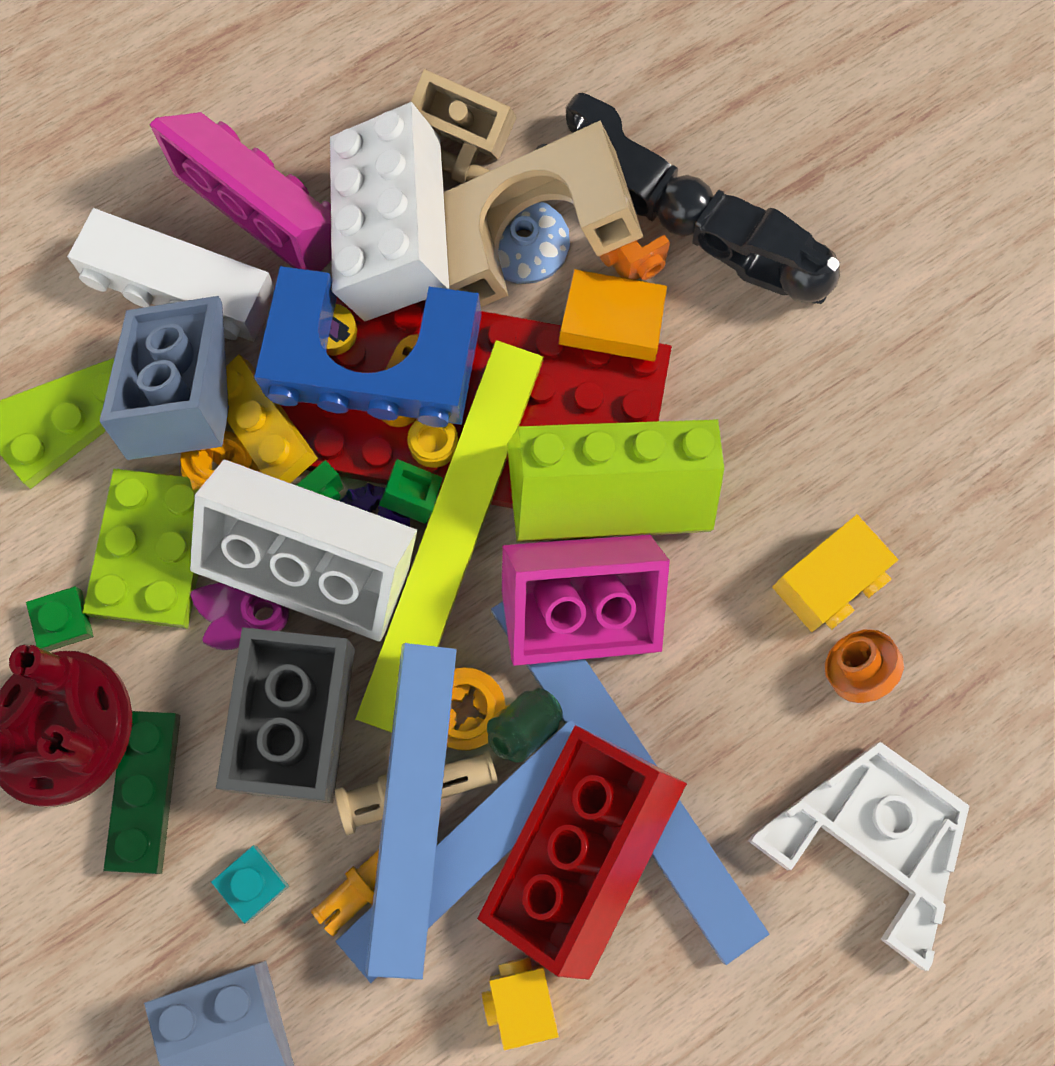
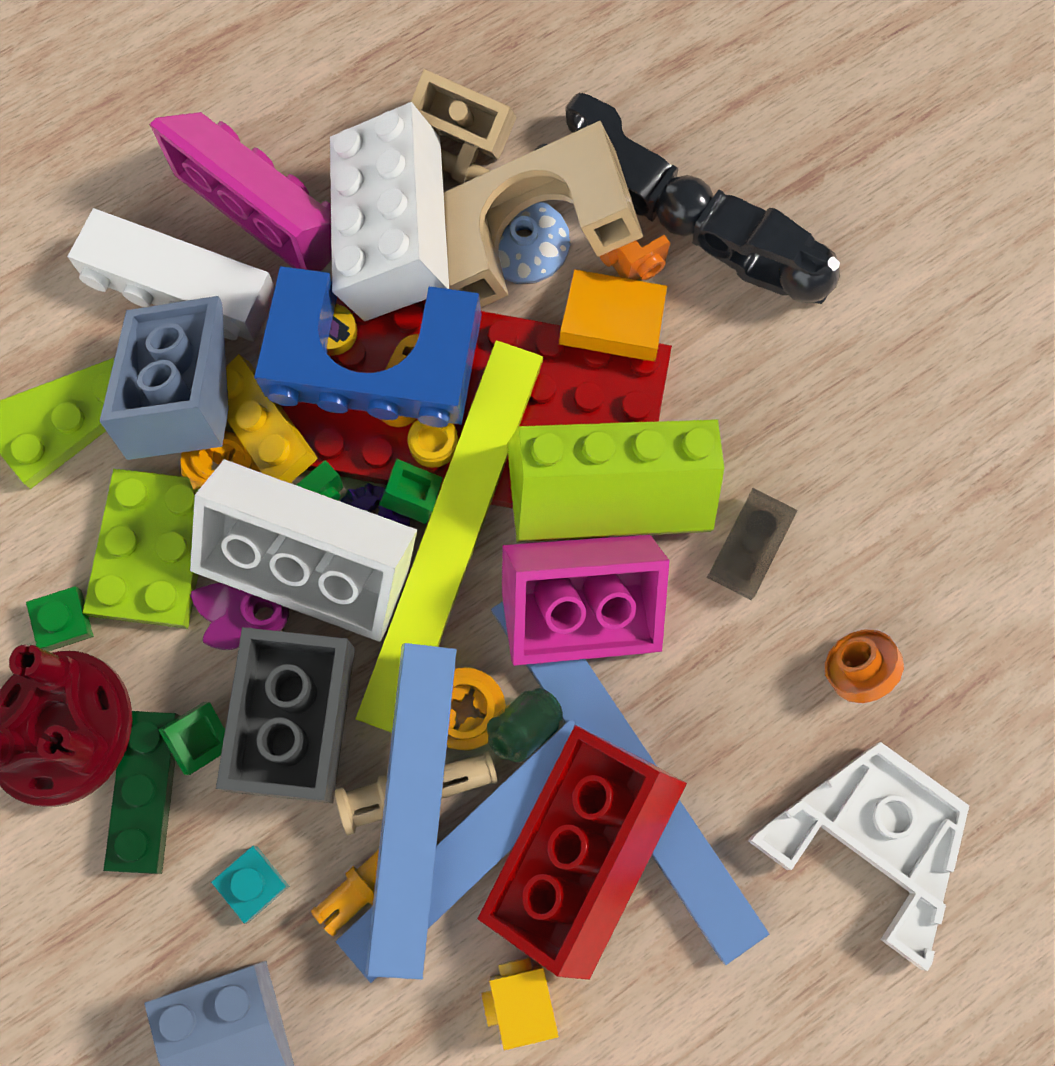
yellow brick [772,514,899,632] -> none
none -> green plate [158,702,225,775]
none -> clear smoke plate [706,488,798,600]

